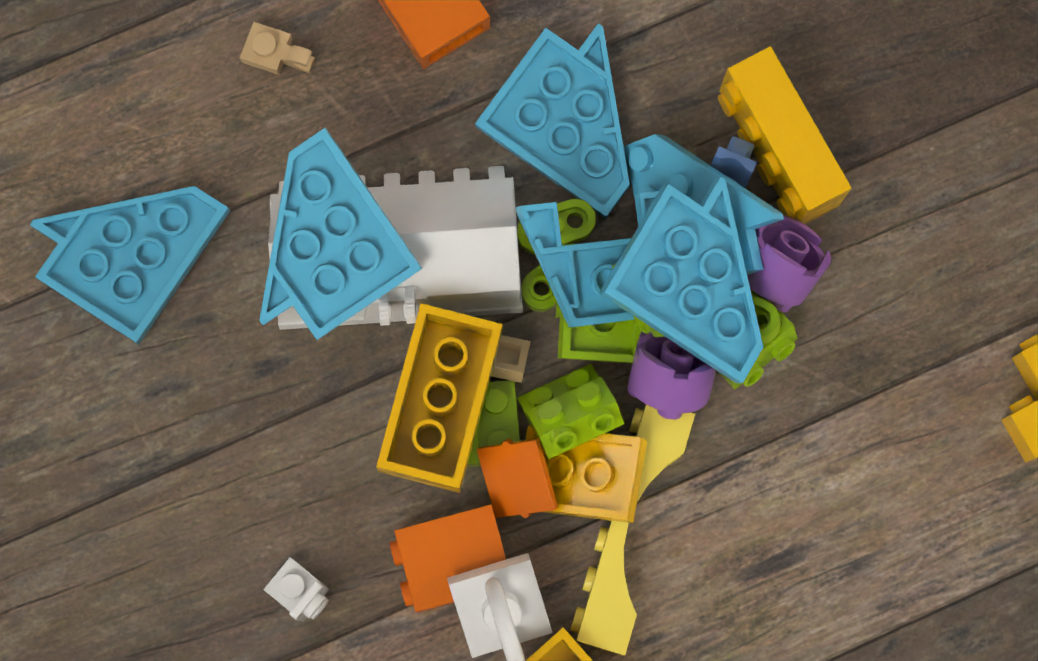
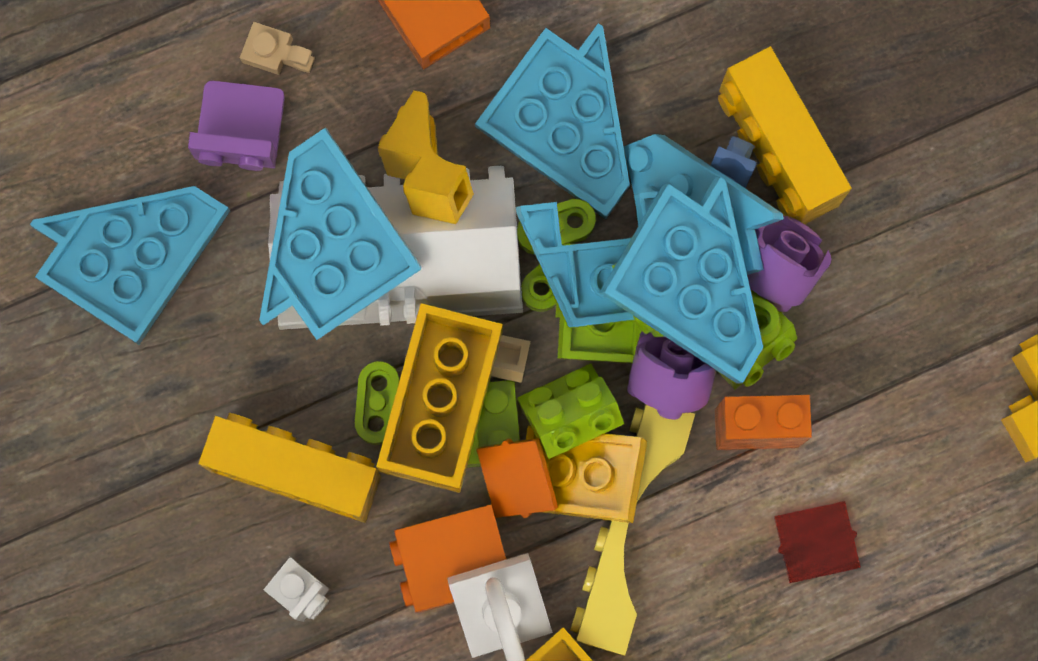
none -> medium lavender bracket [188,81,285,171]
none -> yellow brick [198,413,381,523]
none -> lime plate [355,361,400,445]
none -> yellow arch [378,90,474,224]
none -> orange brick [715,395,812,450]
none -> clear red piece [774,501,861,583]

